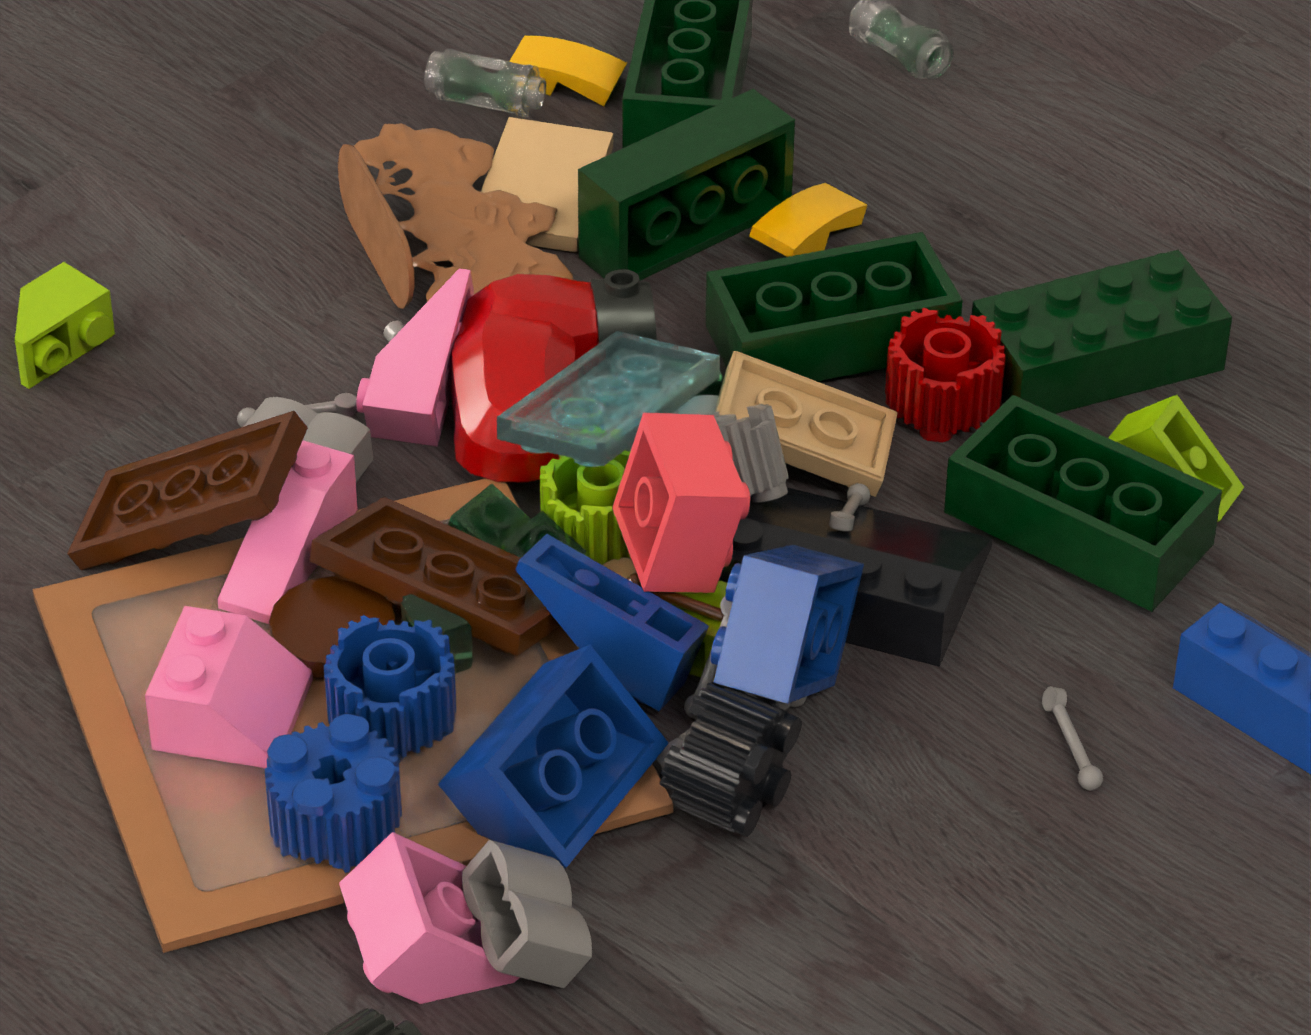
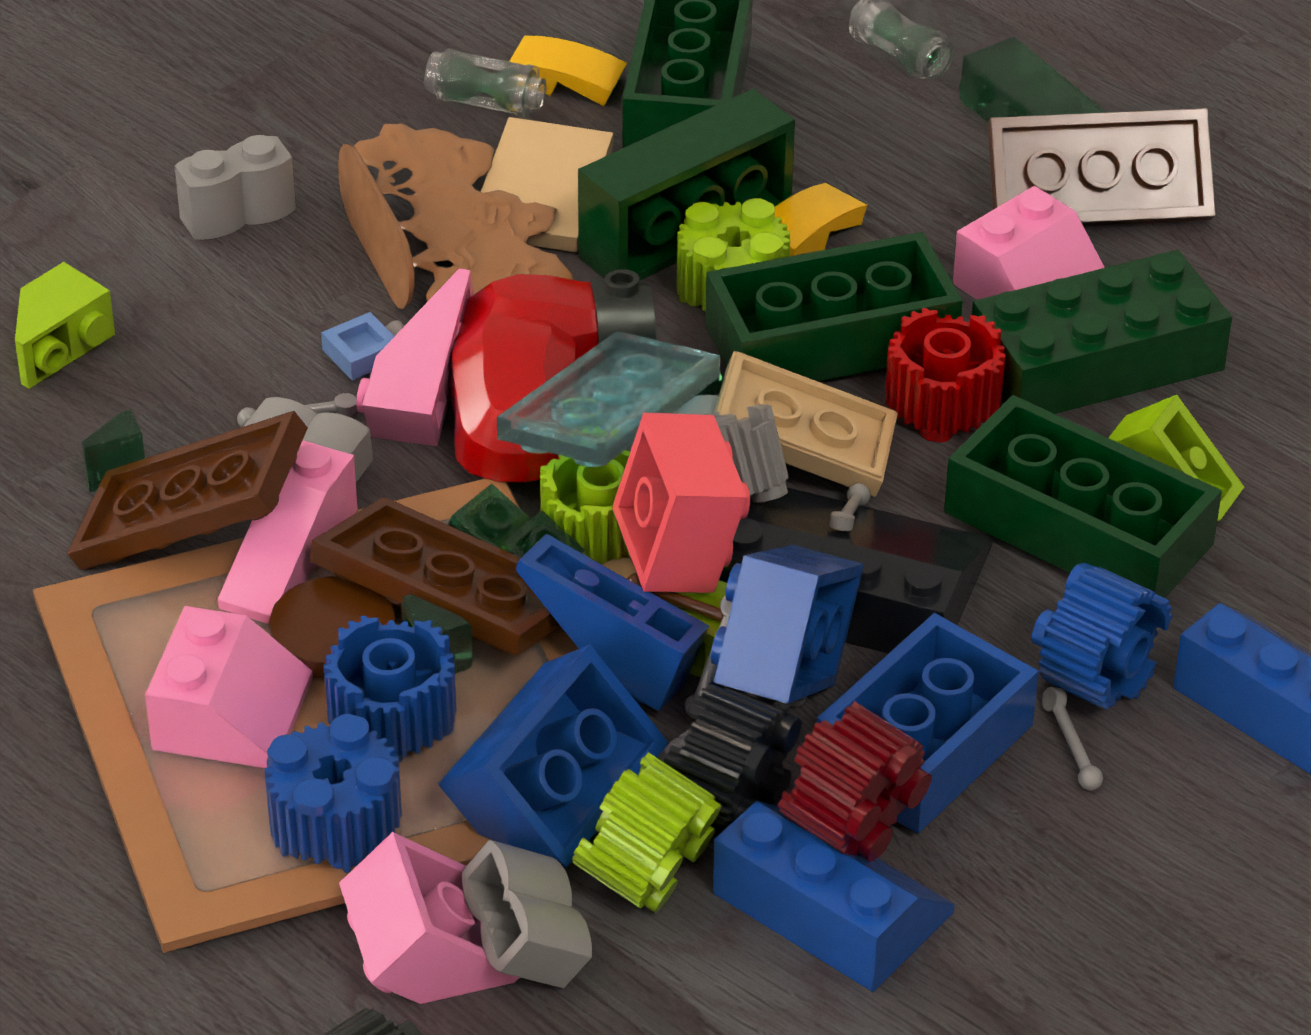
none -> clear green slope [81,409,145,492]
none -> light grey brick [175,135,296,240]
none -> medium blue plate [321,312,395,381]
none -> lime brick [572,752,721,914]
none -> lime brick [677,198,790,311]
none -> blue slope [713,801,955,992]
none -> dark red brick [778,701,932,862]
none -> blue brick [817,613,1039,834]
none -> bright pink slope [953,186,1105,300]
none -> clear green brick [959,37,1107,122]
none -> plate [987,108,1215,226]
none -> blue brick [1031,562,1173,710]

